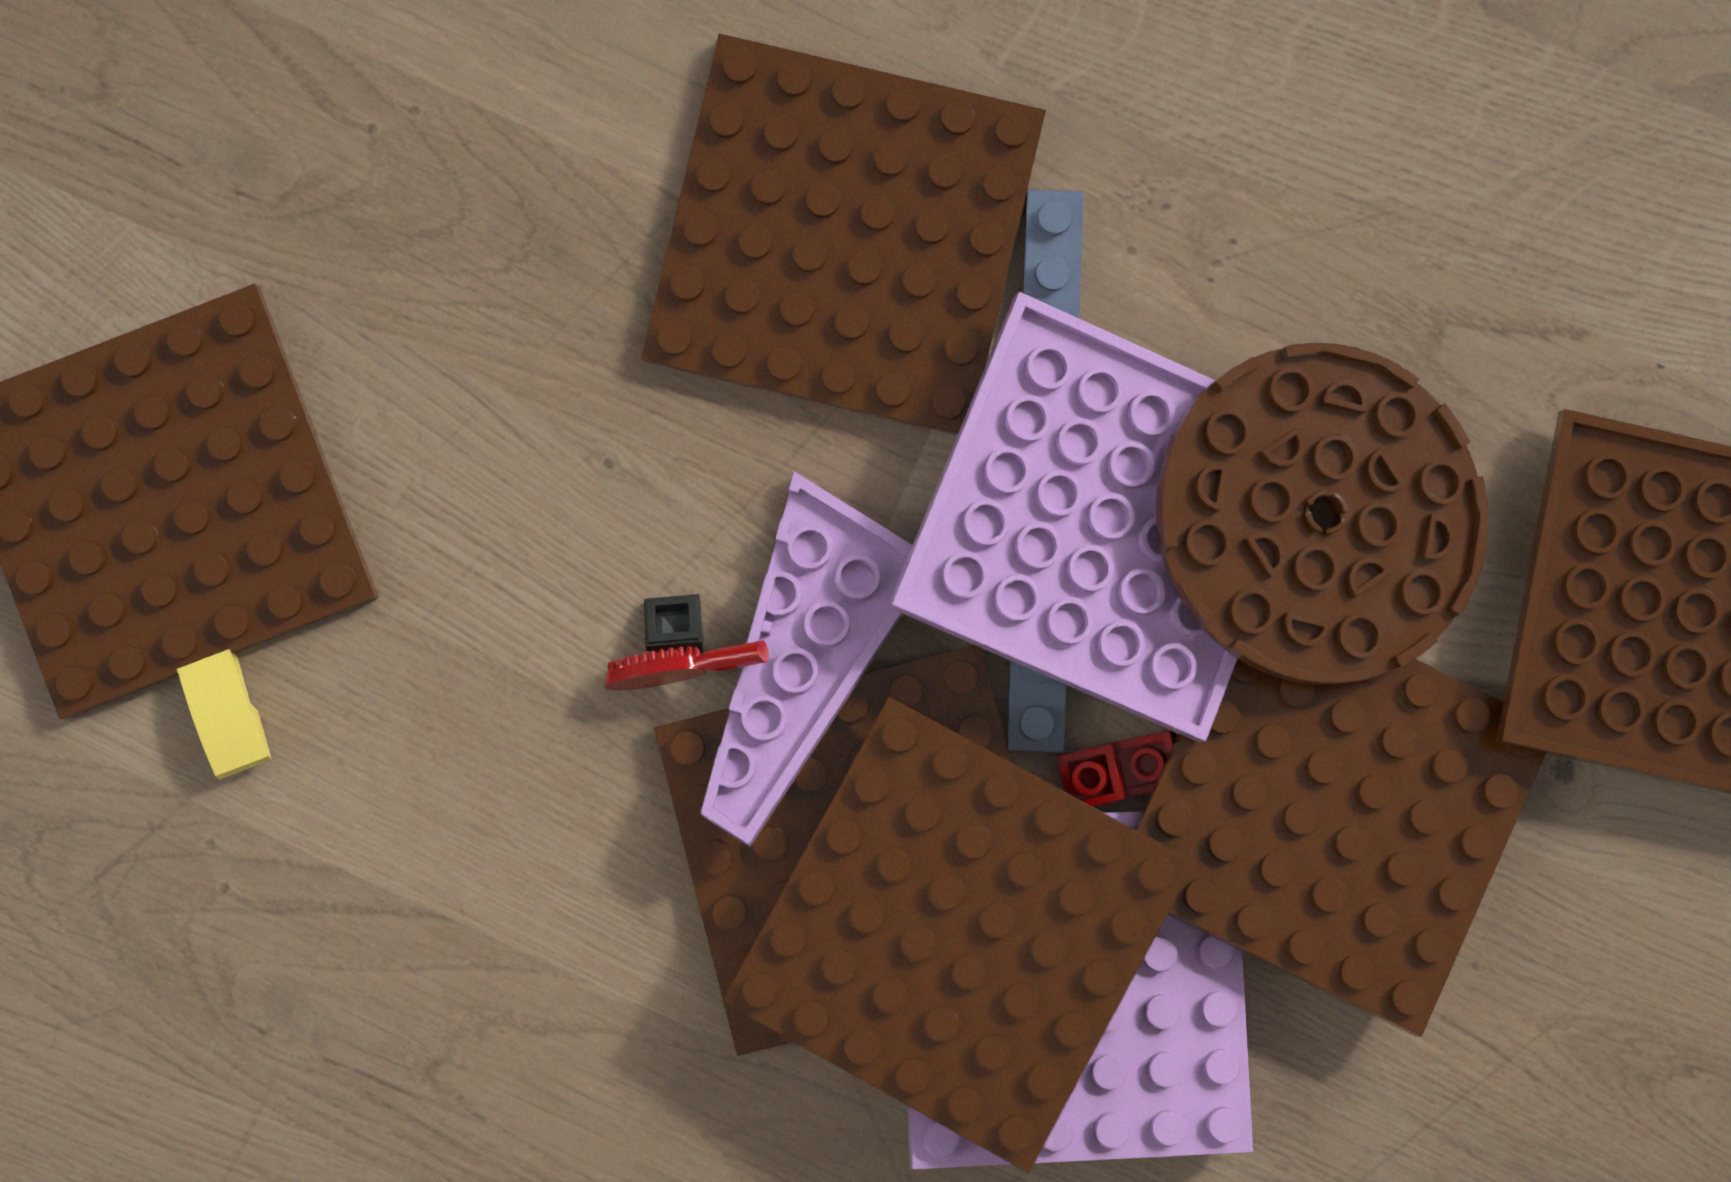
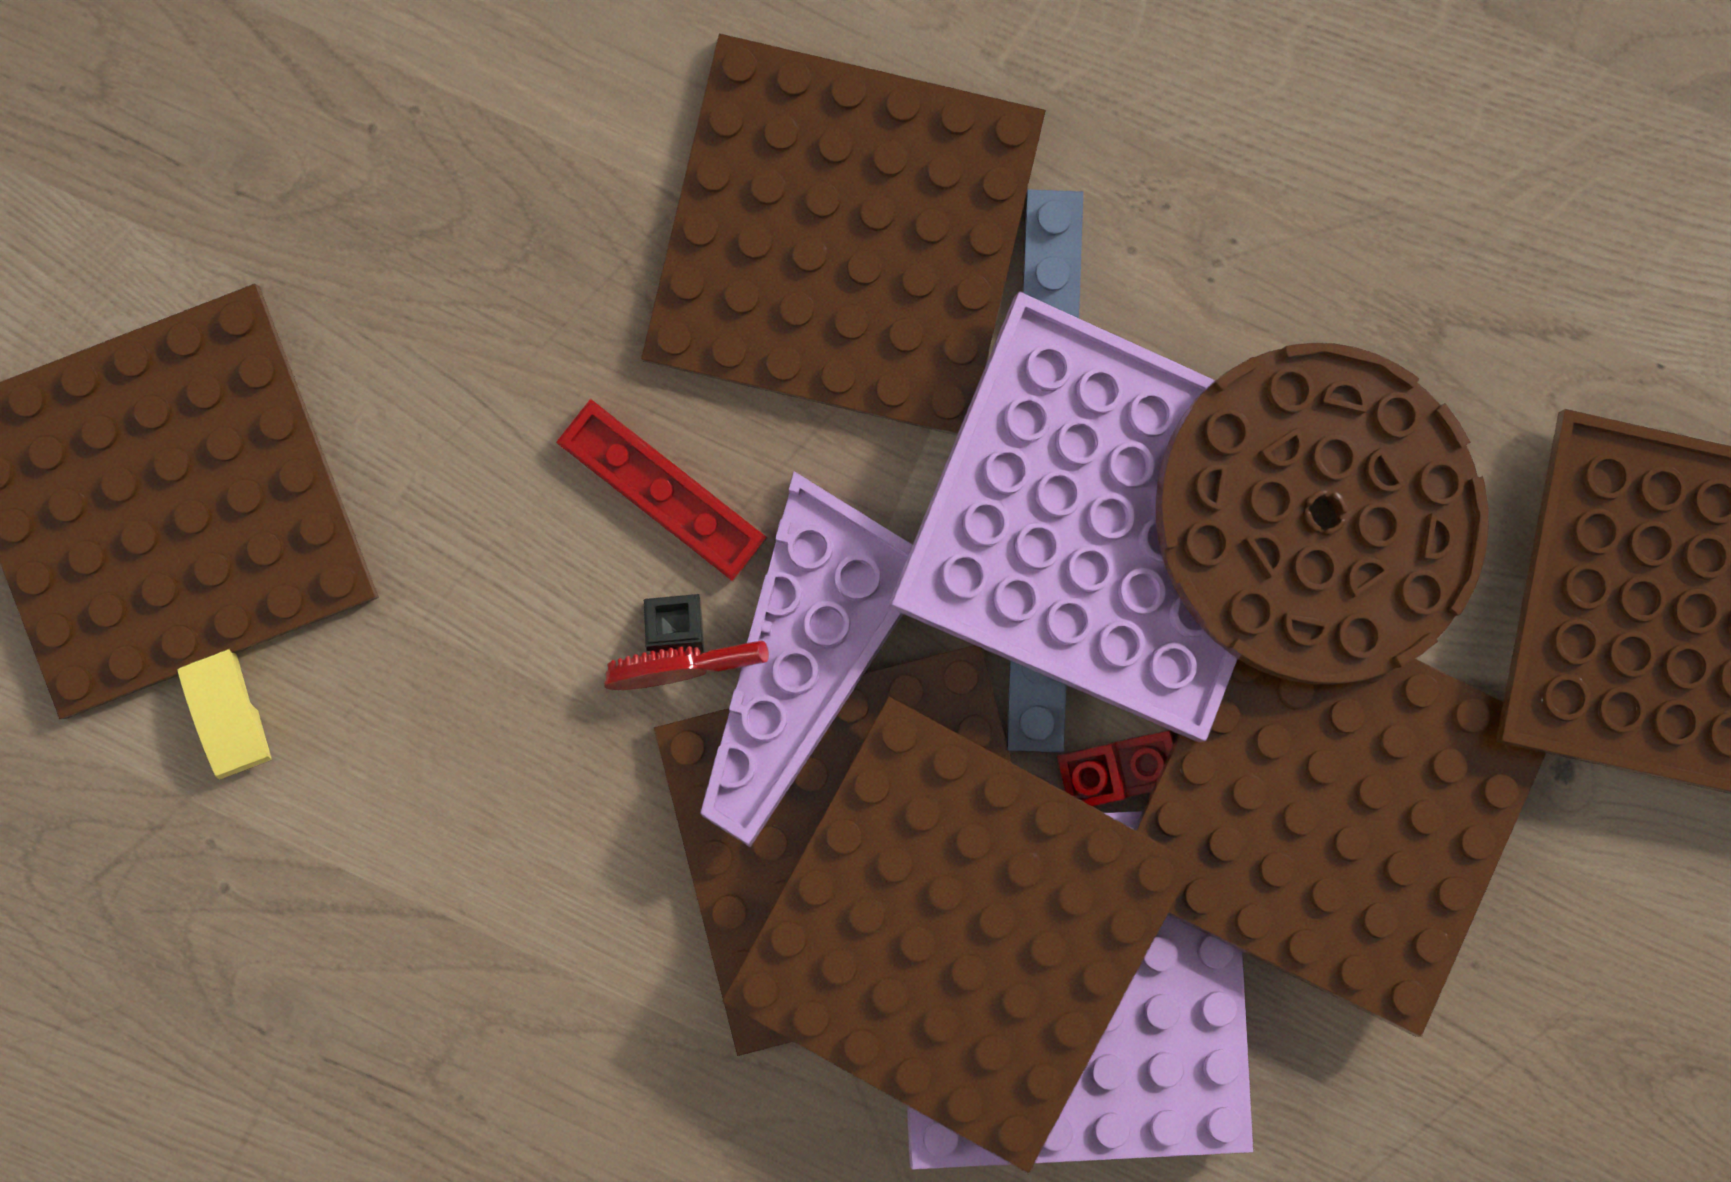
none -> red tile [556,399,767,581]

